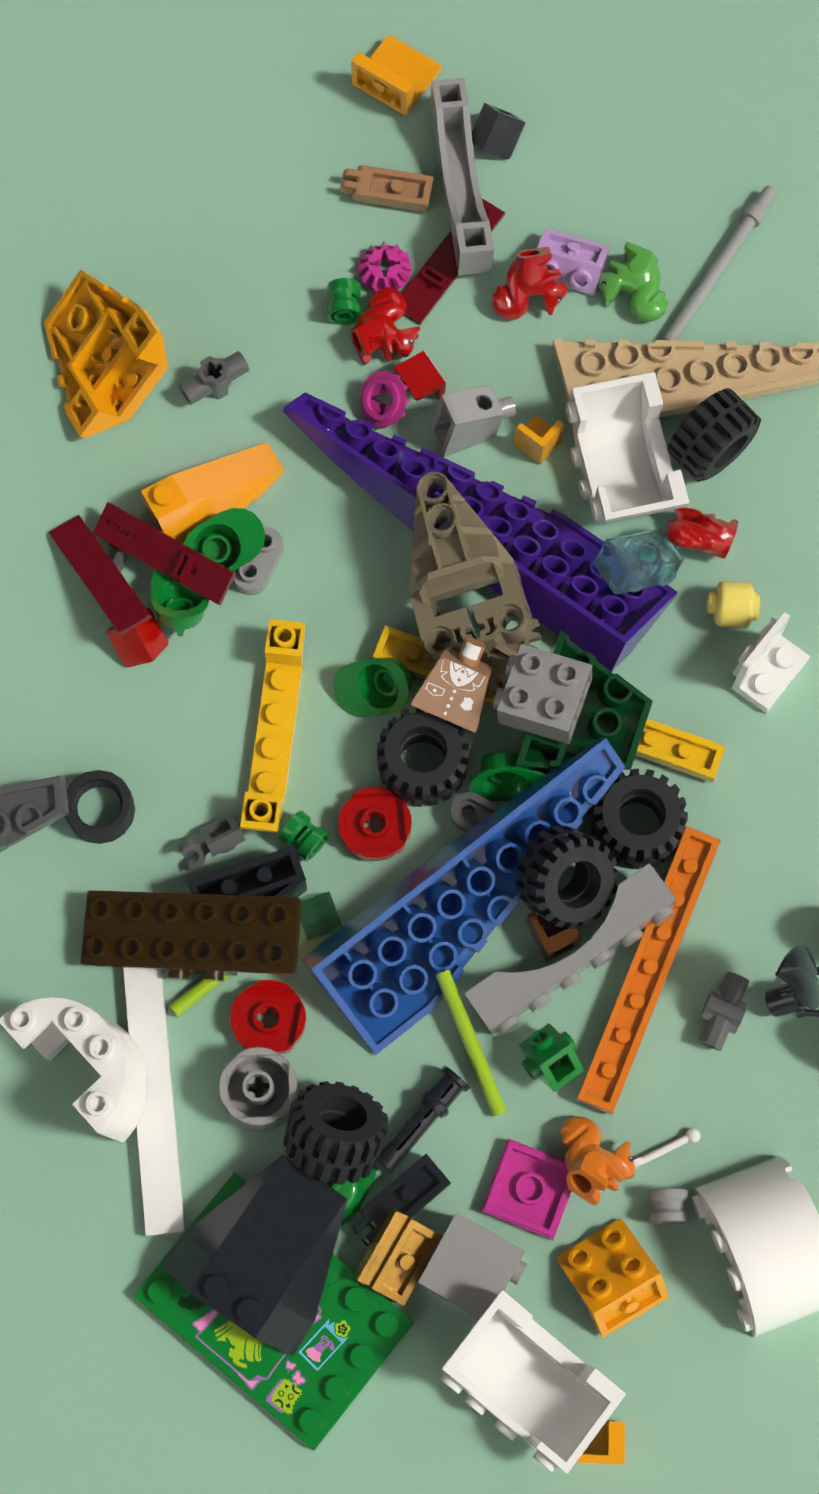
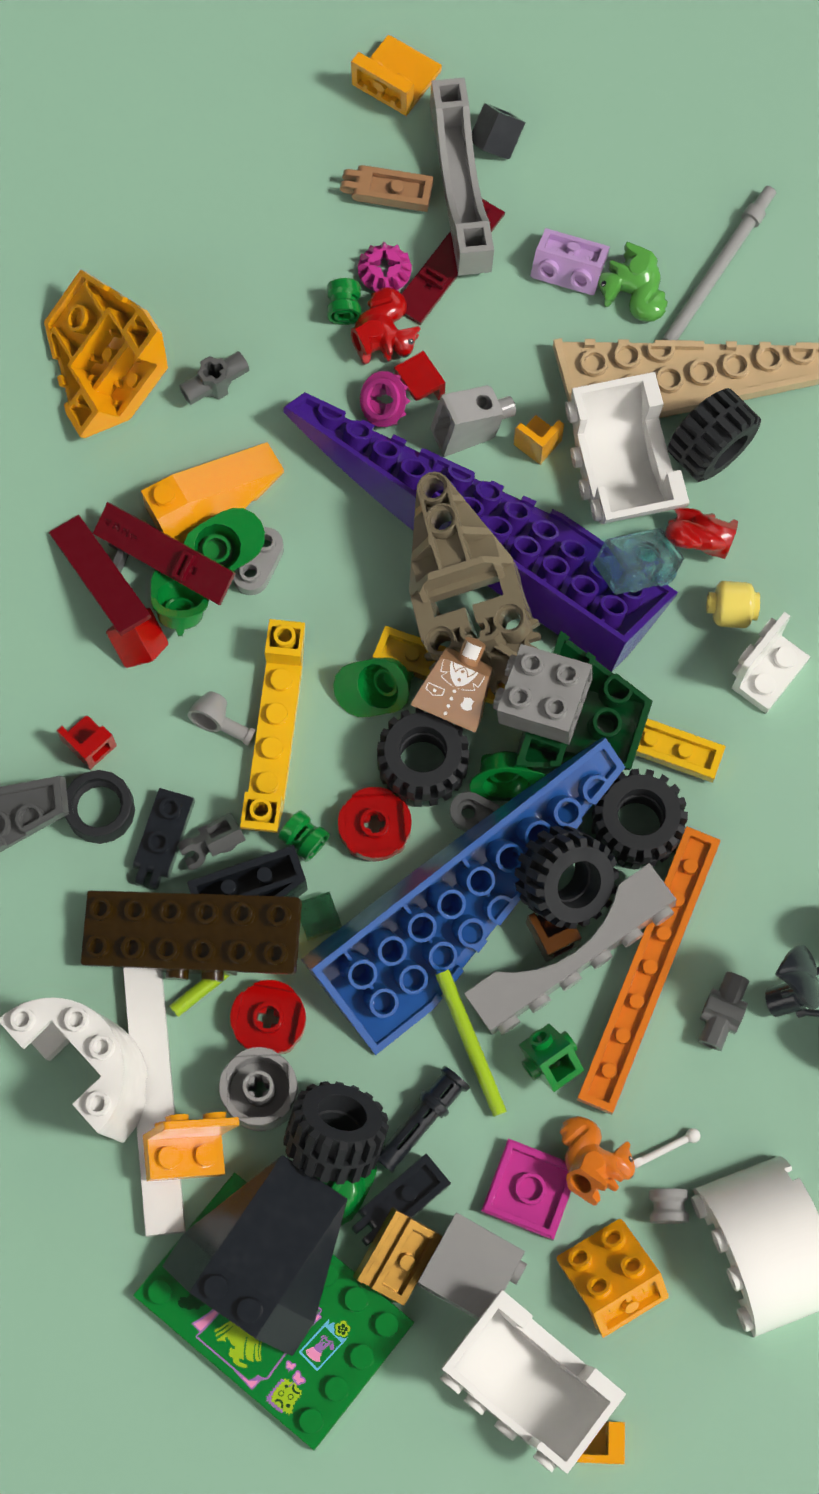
red animal [491,247,567,320] -> none
none -> red panel [56,716,117,770]
none -> black hinge [133,788,195,890]
none -> light orange bracket [143,1112,239,1182]
none -> light grey bar [188,691,256,746]

